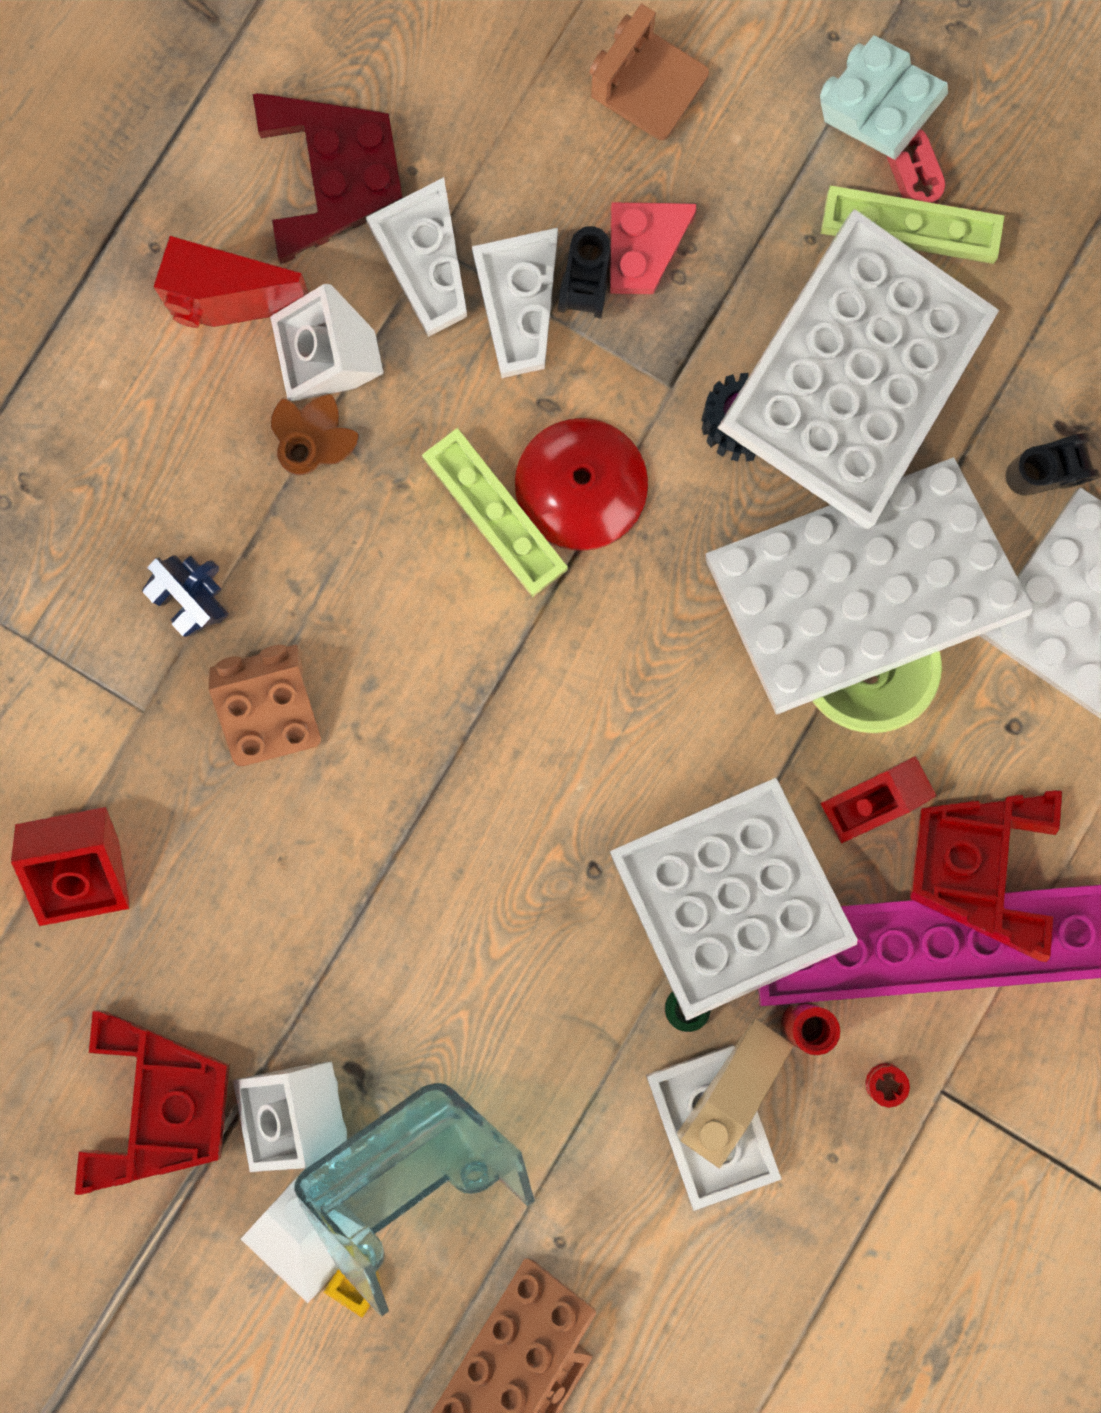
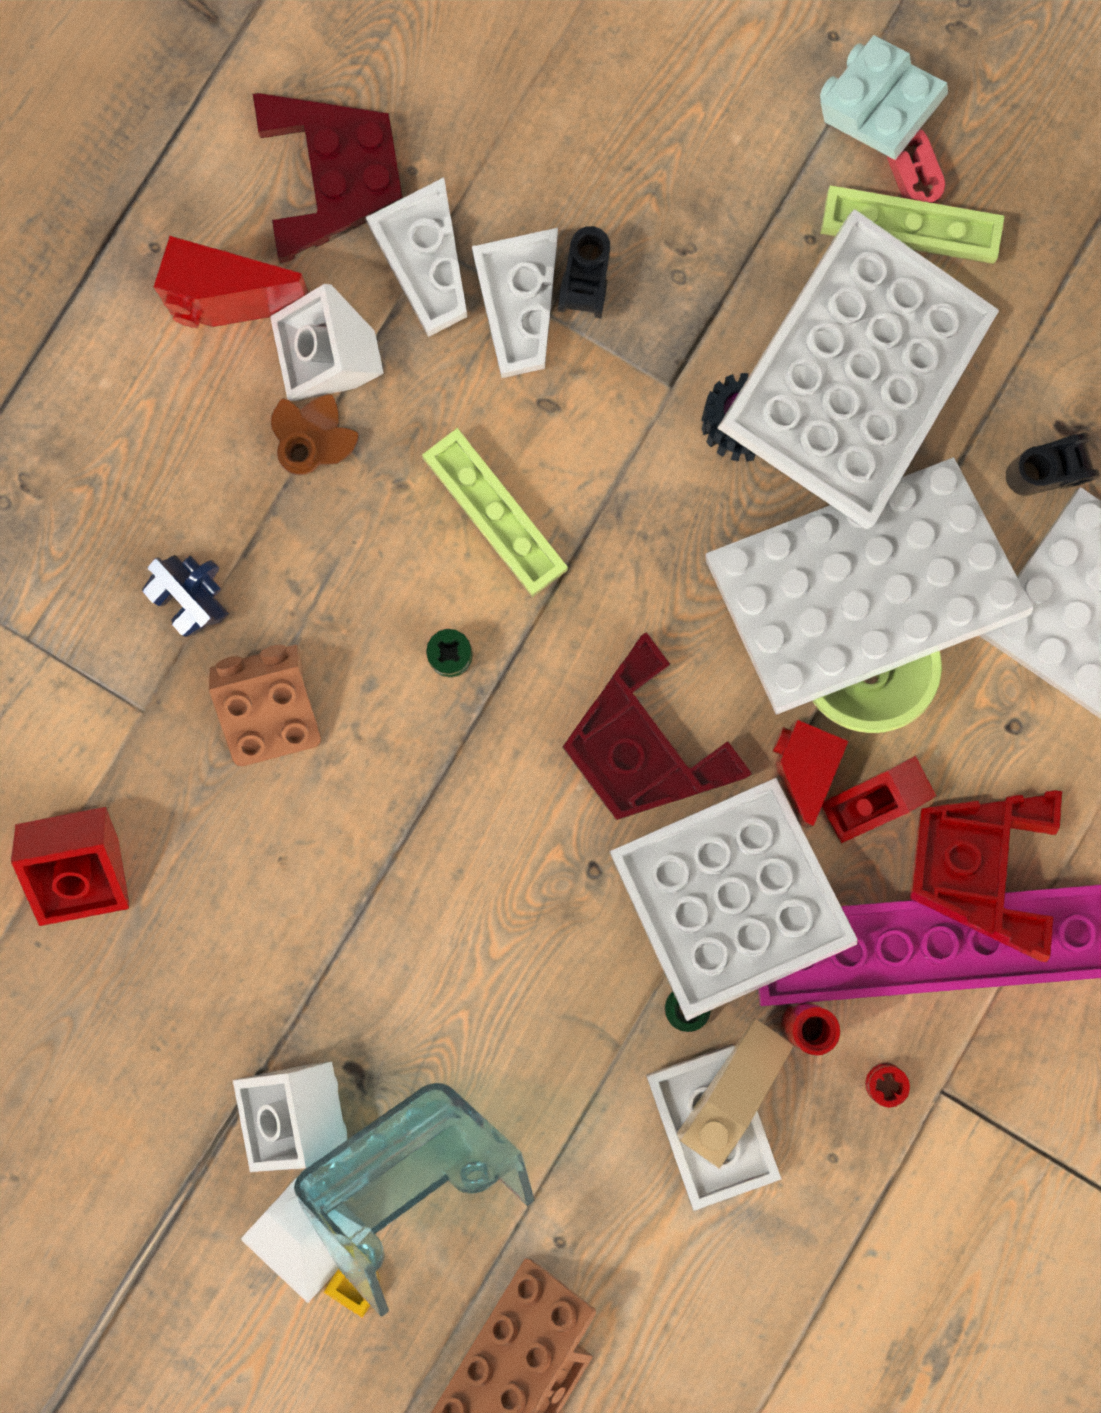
red wing [74,1010,230,1195] -> none
red dish [515,418,648,551] -> none
nougat bracket [589,3,709,140] -> none
coral wing [610,202,696,294] -> none
none -> dark green wheel [426,629,473,678]
none -> dark red wing [562,632,752,820]
none -> red slope [772,720,849,828]

